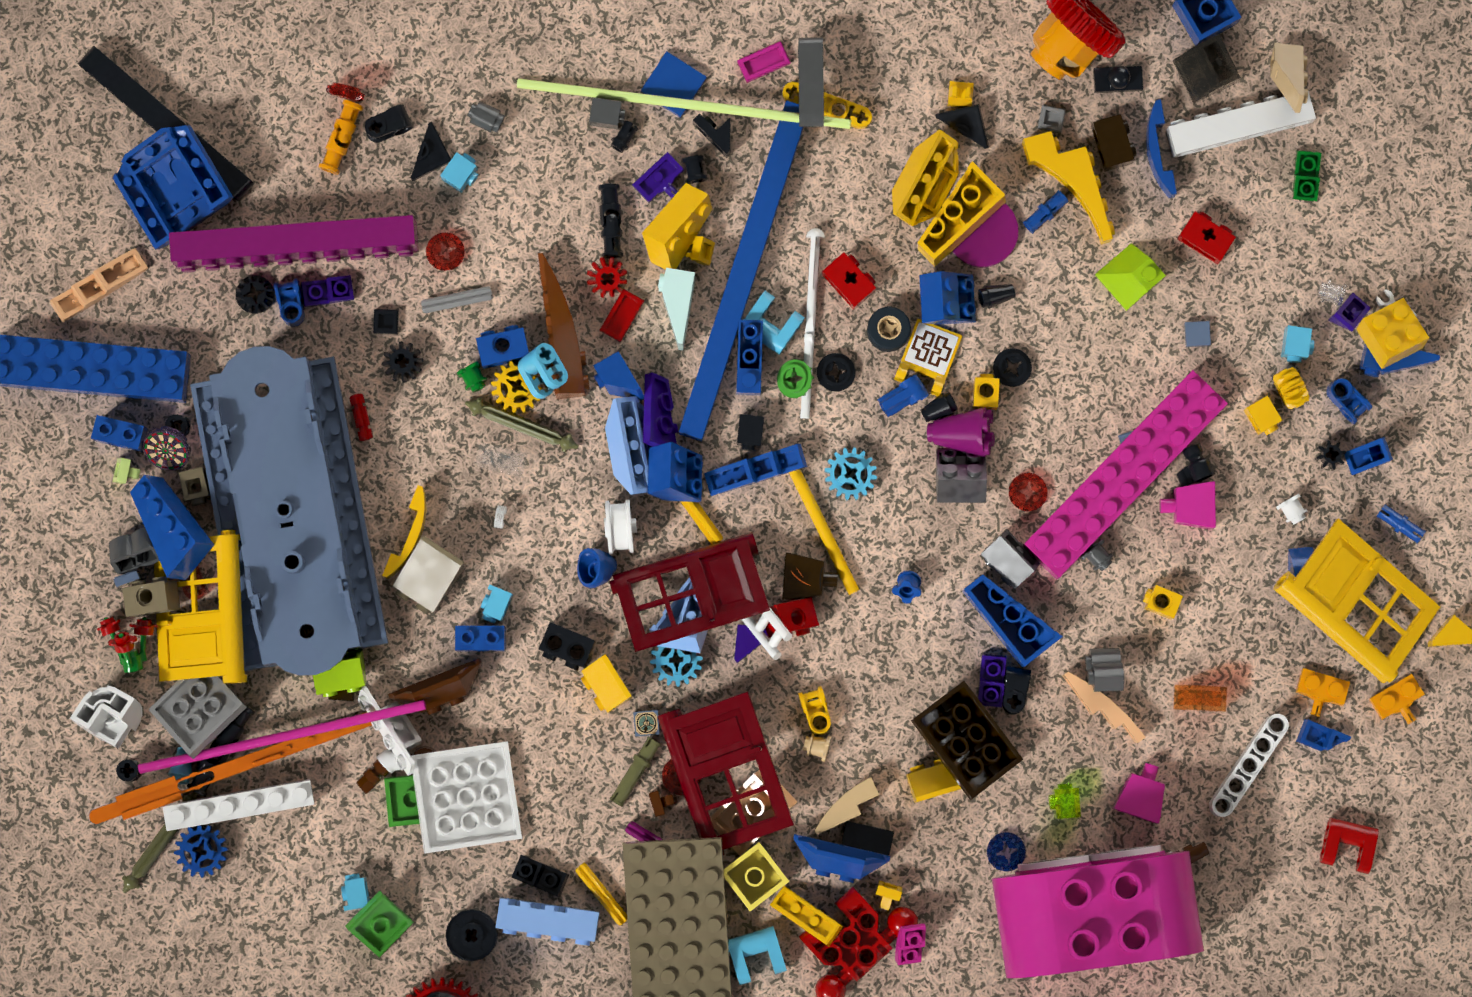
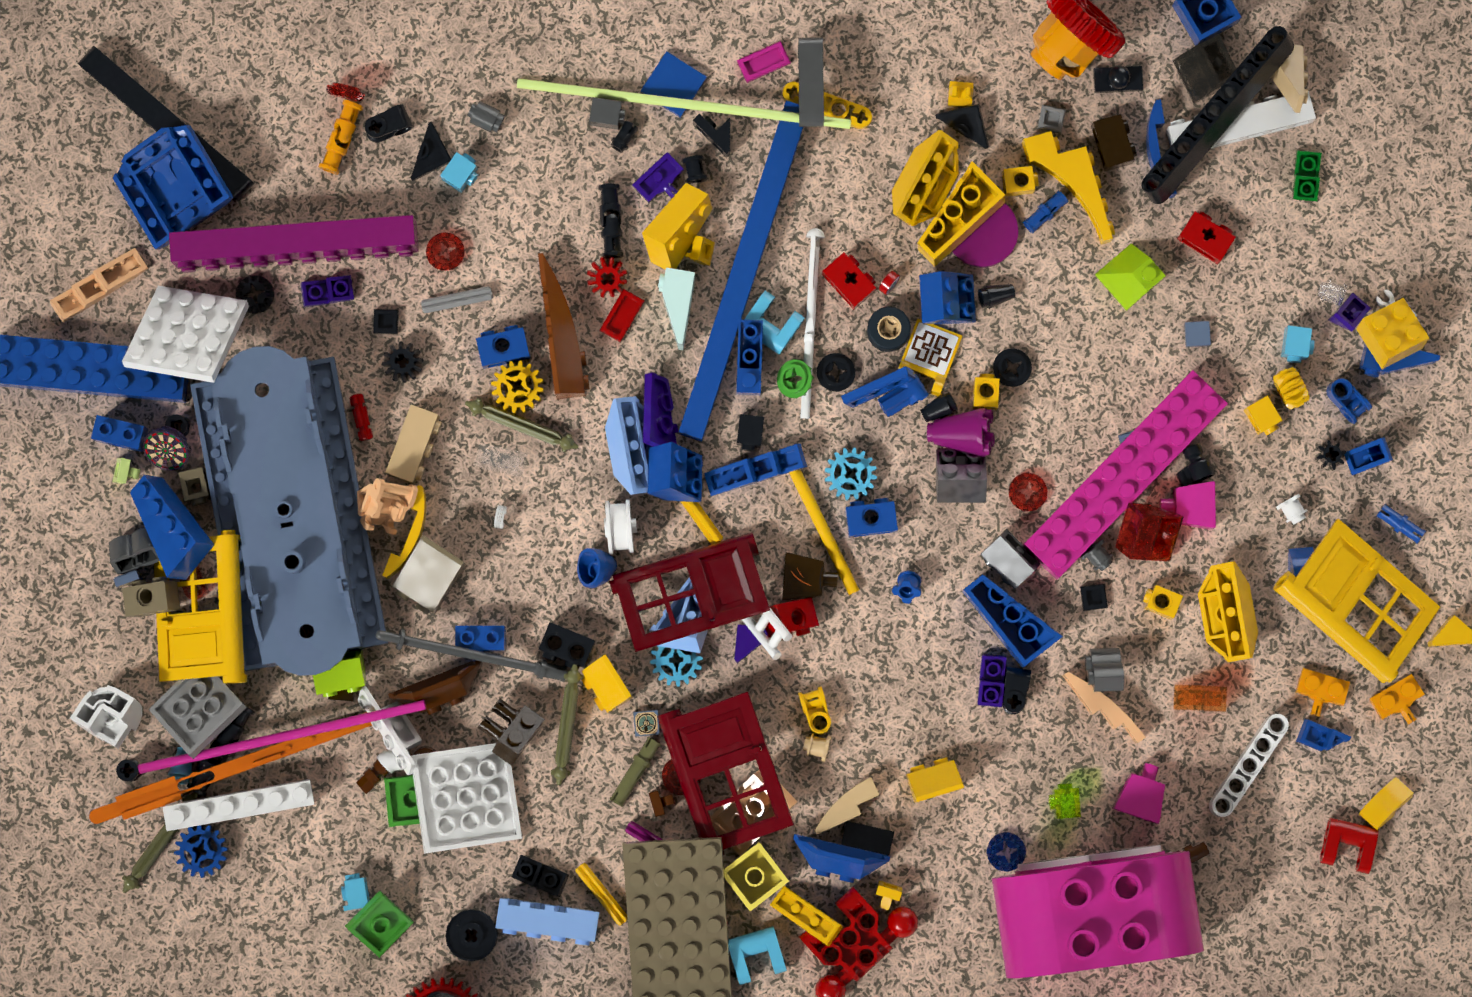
red plant [97,617,158,673] -> none
blue piece [274,278,305,327] -> none
green brick [457,361,487,393] -> none
medium azure brick [481,584,513,624] -> none
medium azure connector [518,343,568,399] -> none
blue slope [593,351,644,400] -> none
dark pink slope [895,923,926,965] -> none
dark brown slope [911,681,1023,800] -> none
none -> white plate [122,285,249,383]
none -> light nougat piece [357,478,418,535]
none -> dark grey bar [376,629,567,682]
none -> tan brick [385,405,442,485]
none -> dark brown brick [478,698,545,766]
none -> olive wheel [551,664,583,785]
none -> blue tile [841,366,916,408]
none -> blue brick [845,498,898,538]
none -> red tile [879,271,900,295]
none -> yellow brick [1002,166,1039,197]
none -> black tile [1080,584,1108,611]
none -> clear red slope [1115,503,1184,561]
none -> black beam [1141,26,1294,204]
none -> yellow wedge [1198,561,1258,662]
none -> yellow slope [1359,777,1414,830]

